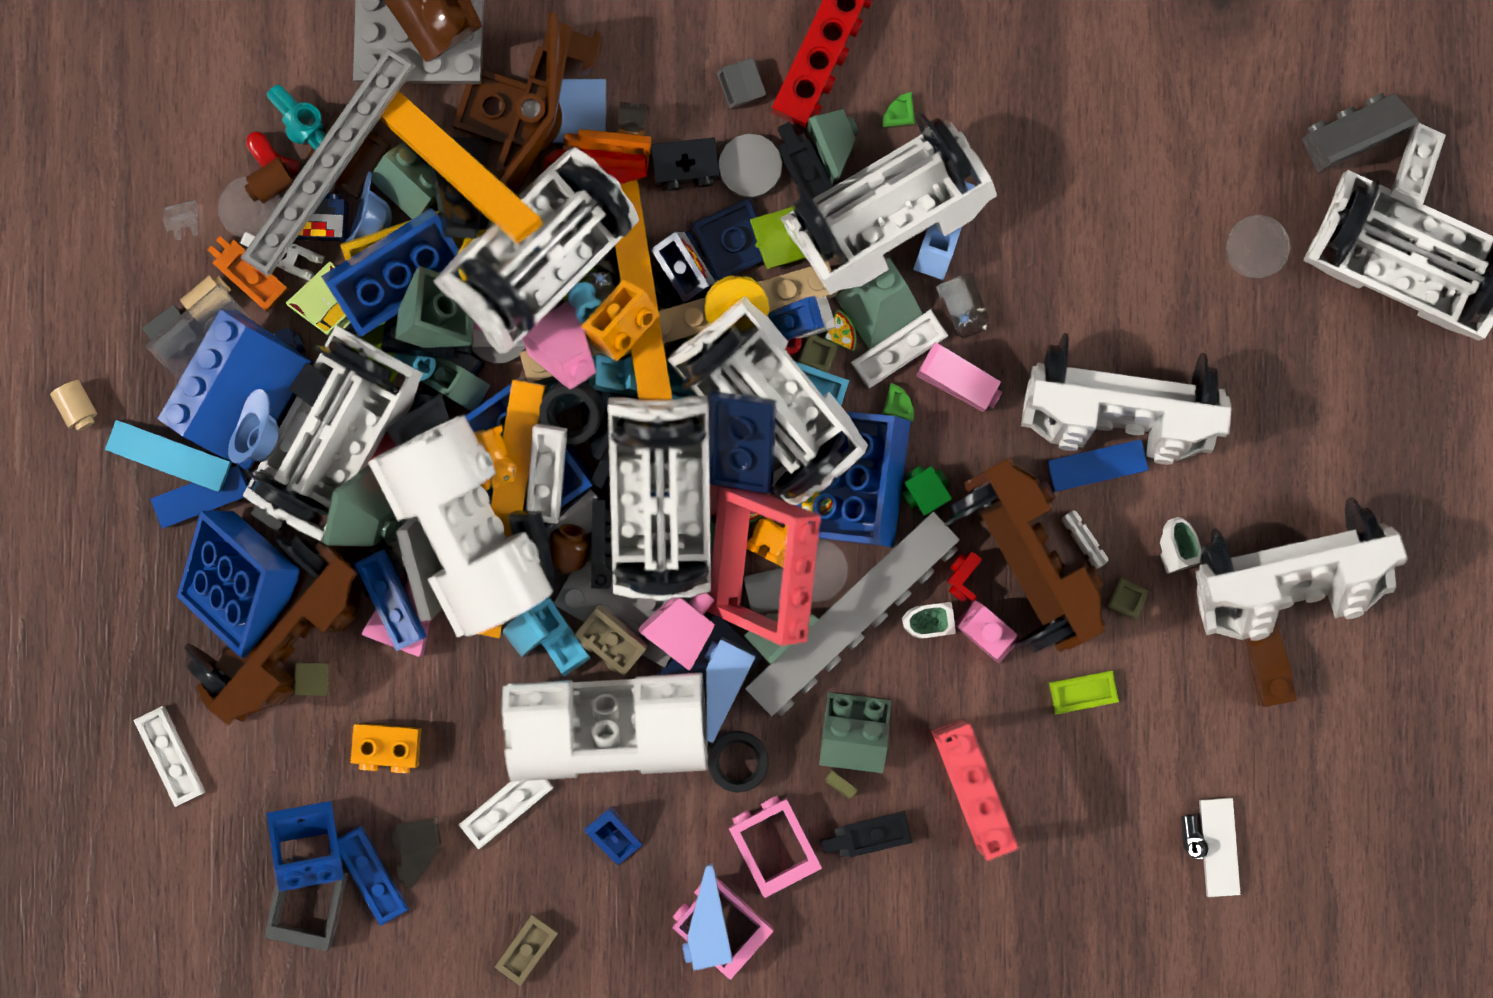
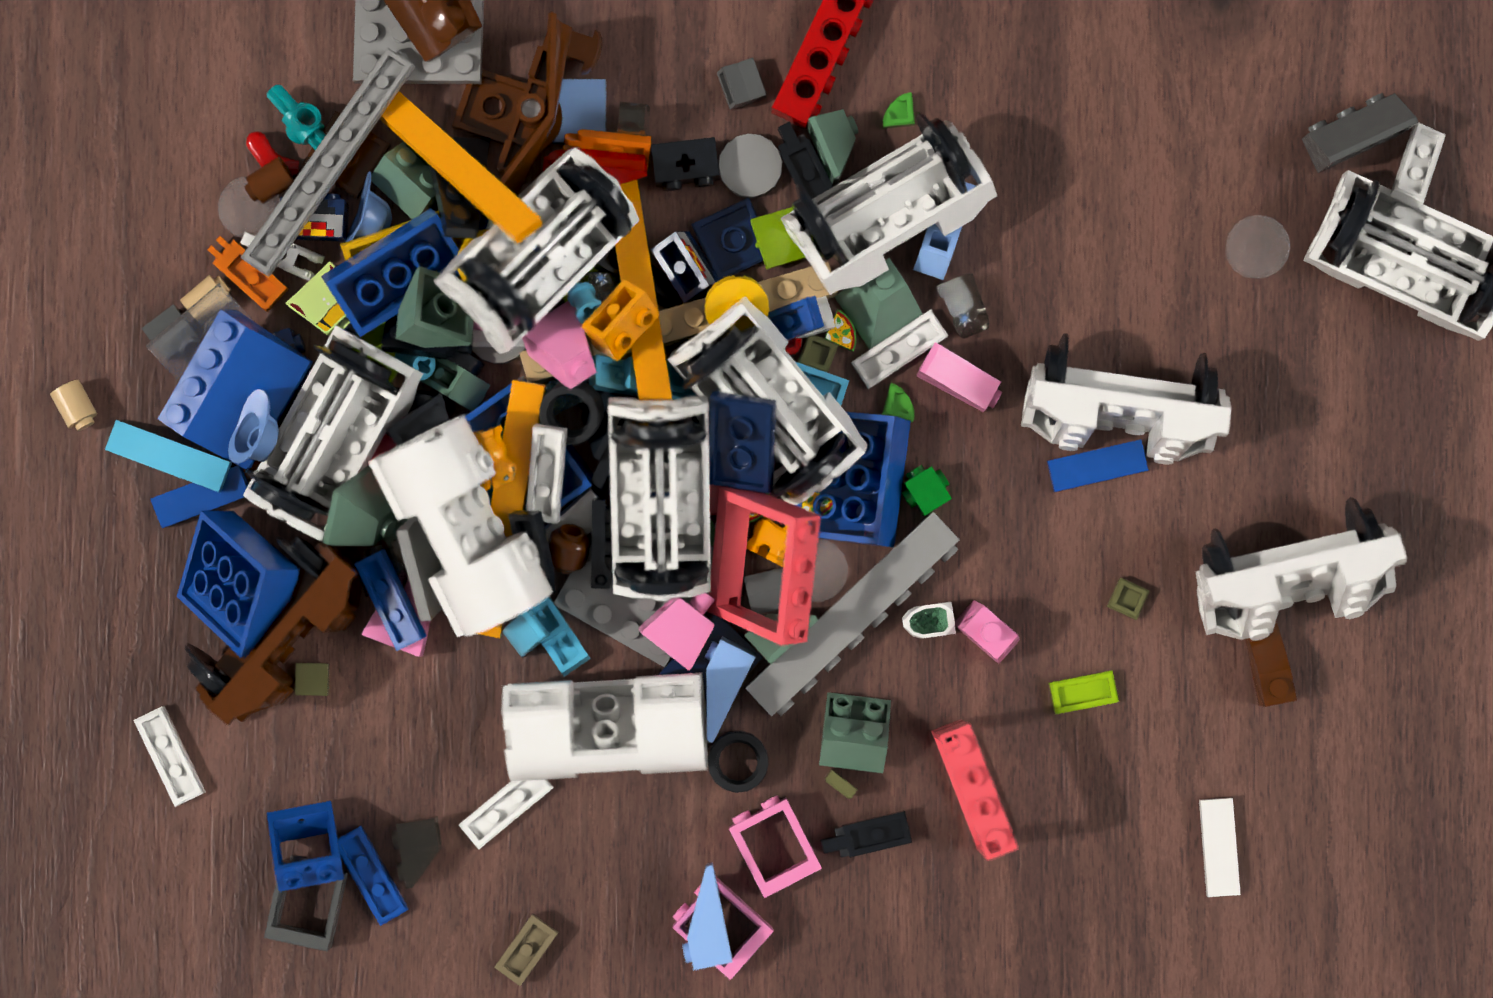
clear tile [163,200,199,240] -> none
dark grey tile [250,505,288,532] -> none
black tile [289,362,328,407] -> none
light orange brick [351,723,422,773] -> none
dark tan bracket [574,604,649,676] -> none
blue slope [584,806,642,865] -> none
reddish brown piece [944,457,1106,653] -> none
red bracket [946,551,982,603] -> none
white axle [1061,510,1108,569] -> none
white rock [1160,517,1202,574] -> none
black arm [1181,815,1209,859] -> none

